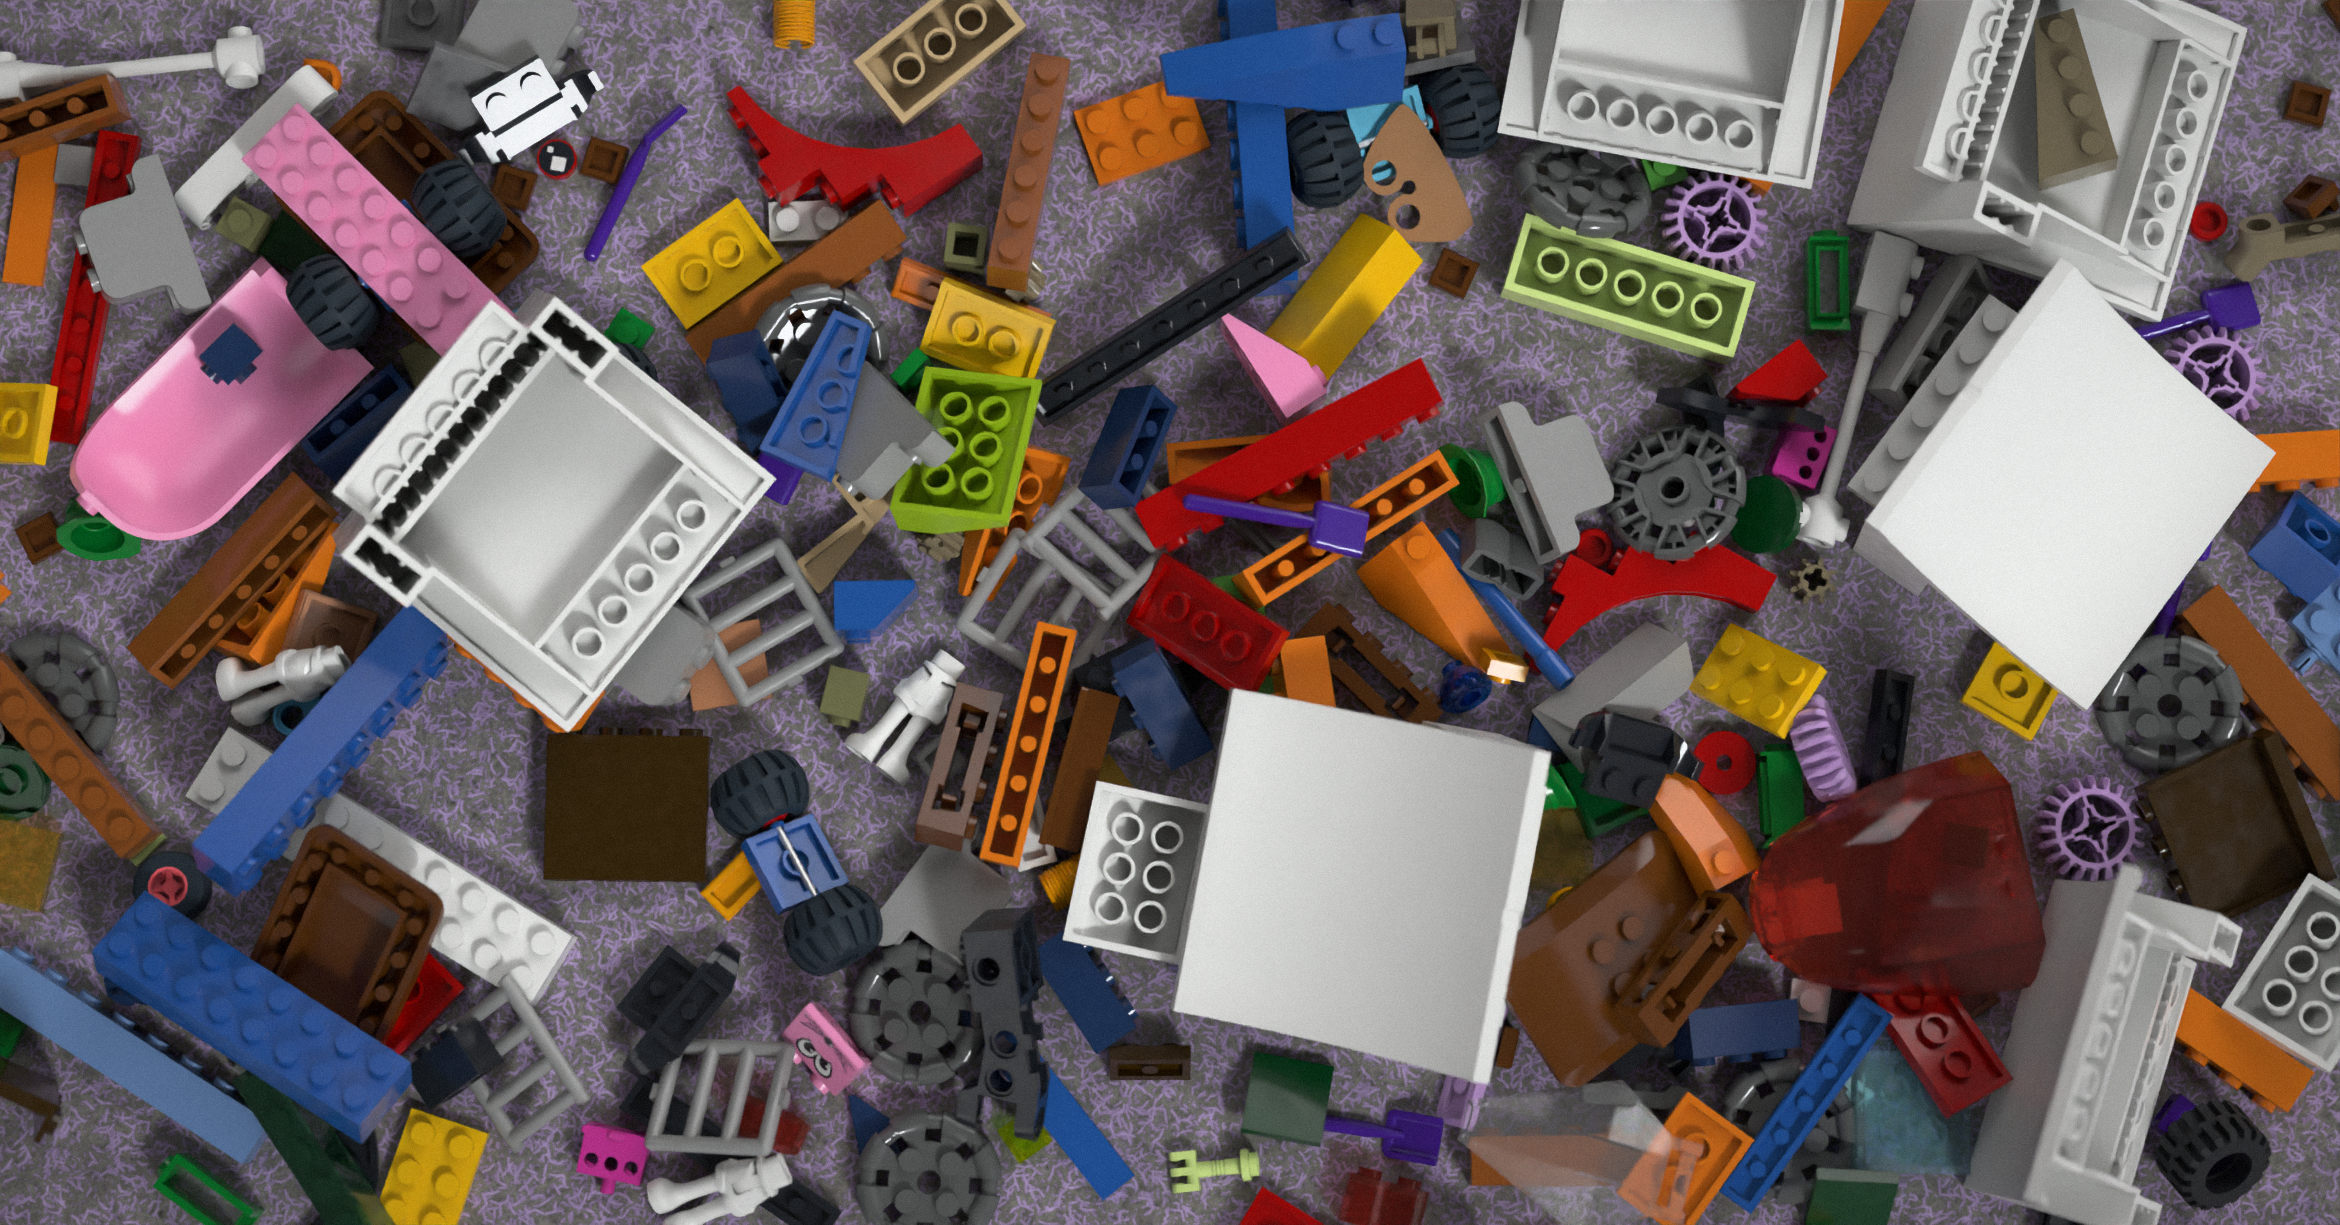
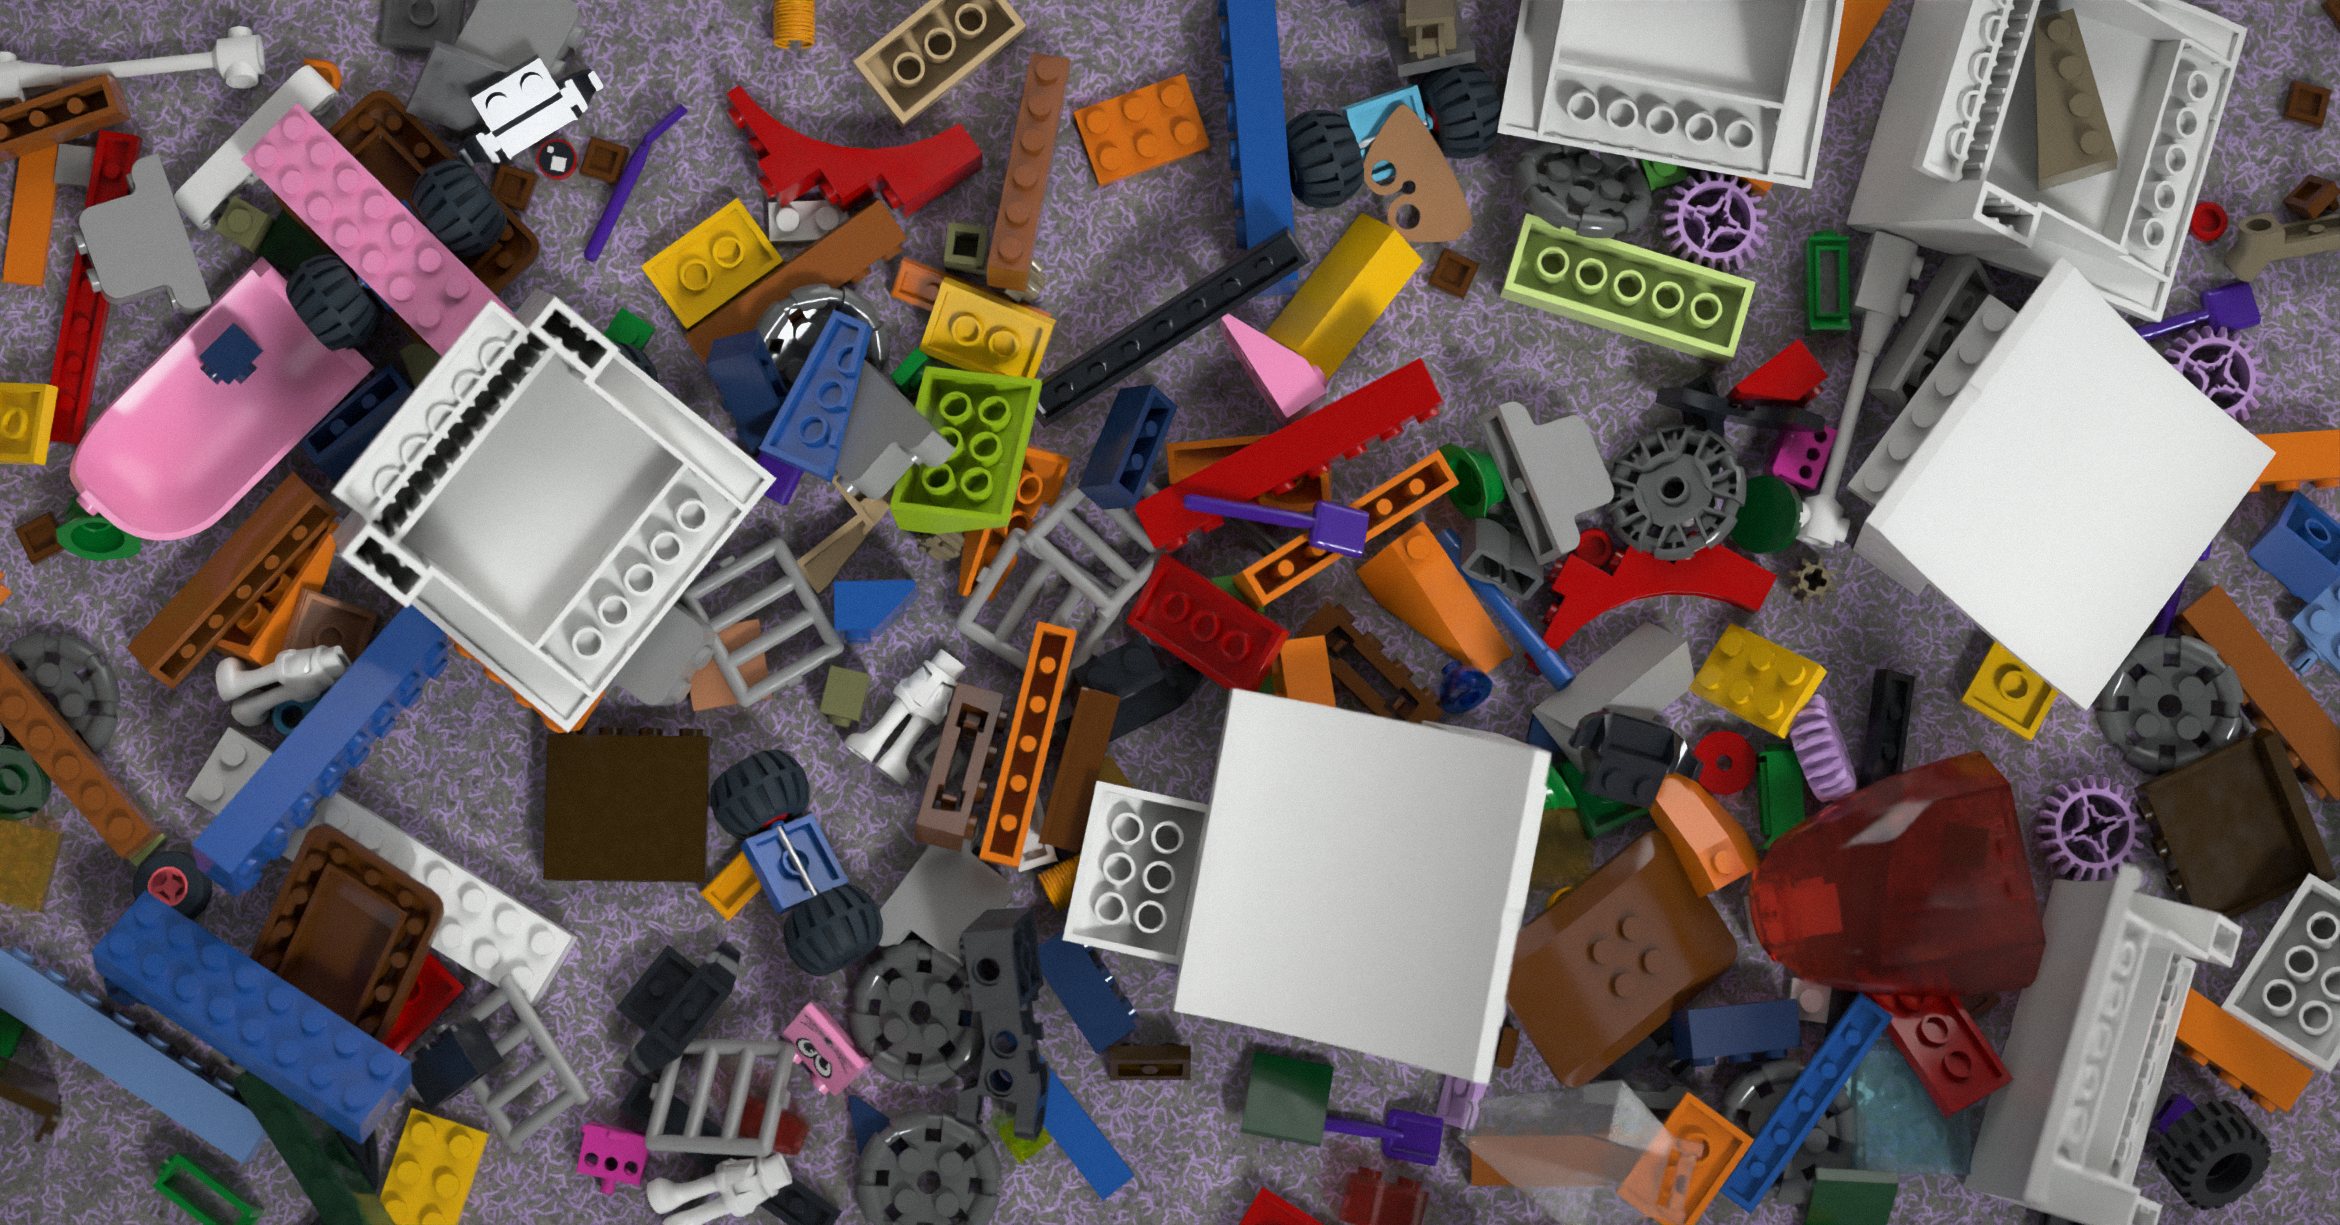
dark blue brick [1109,637,1214,771] -> none
blue wedge [1158,12,1407,112] -> none
yellowish green hinge [1168,1148,1260,1193] -> none
light orange plate [1478,648,1529,684] -> none
reddish brown brick [1612,890,1757,1048] -> none

